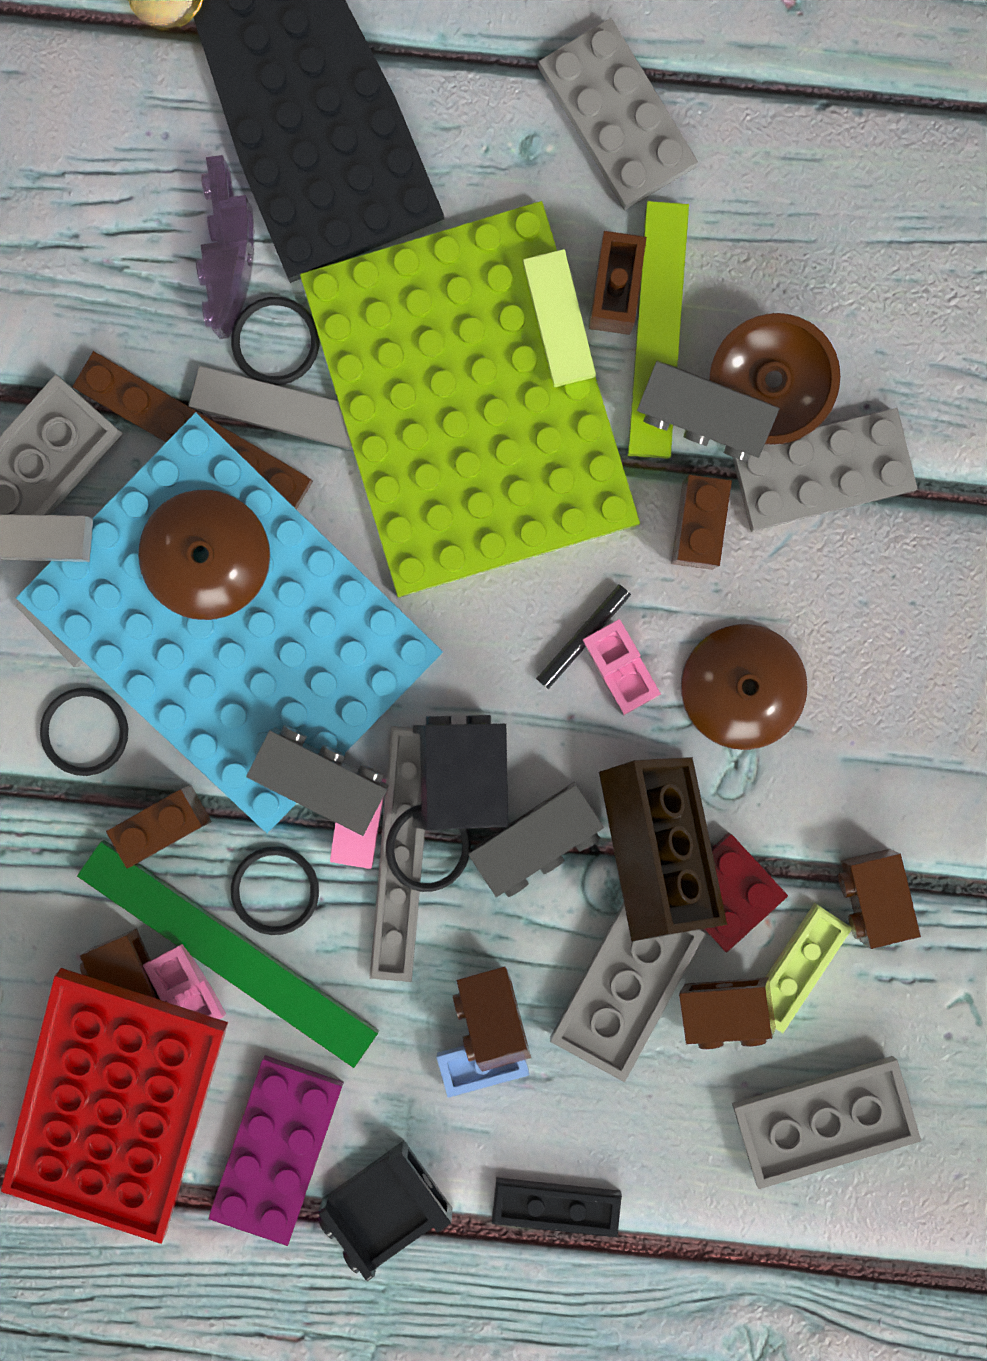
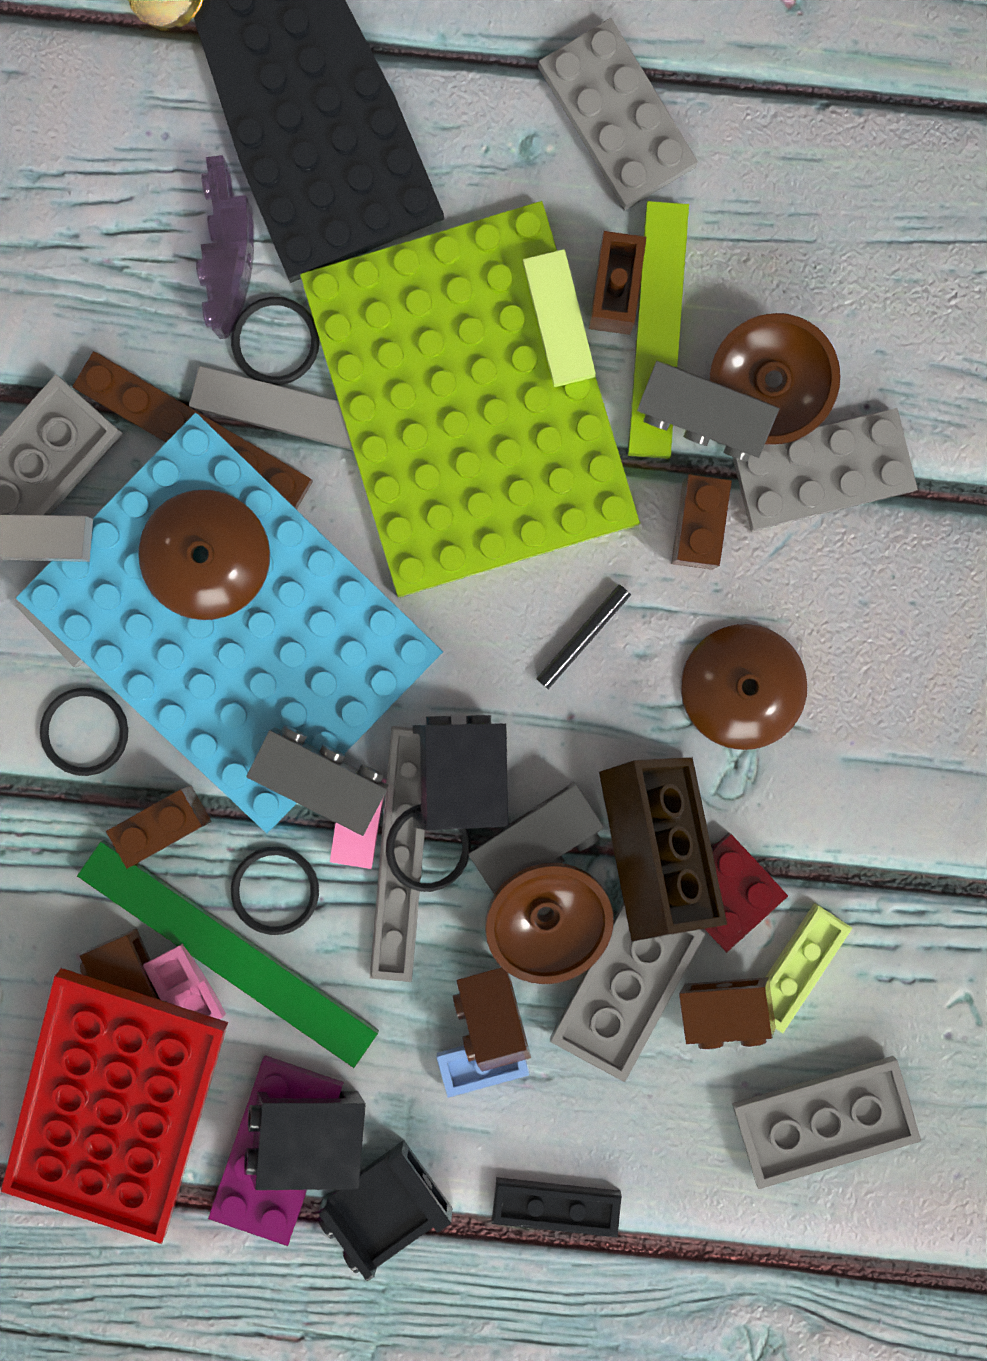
bright pink slope [583,619,661,715] -> none
reddish brown brick [838,849,921,949] -> none
none -> black panel [244,1091,366,1190]
none -> reddish brown dish [485,863,614,984]

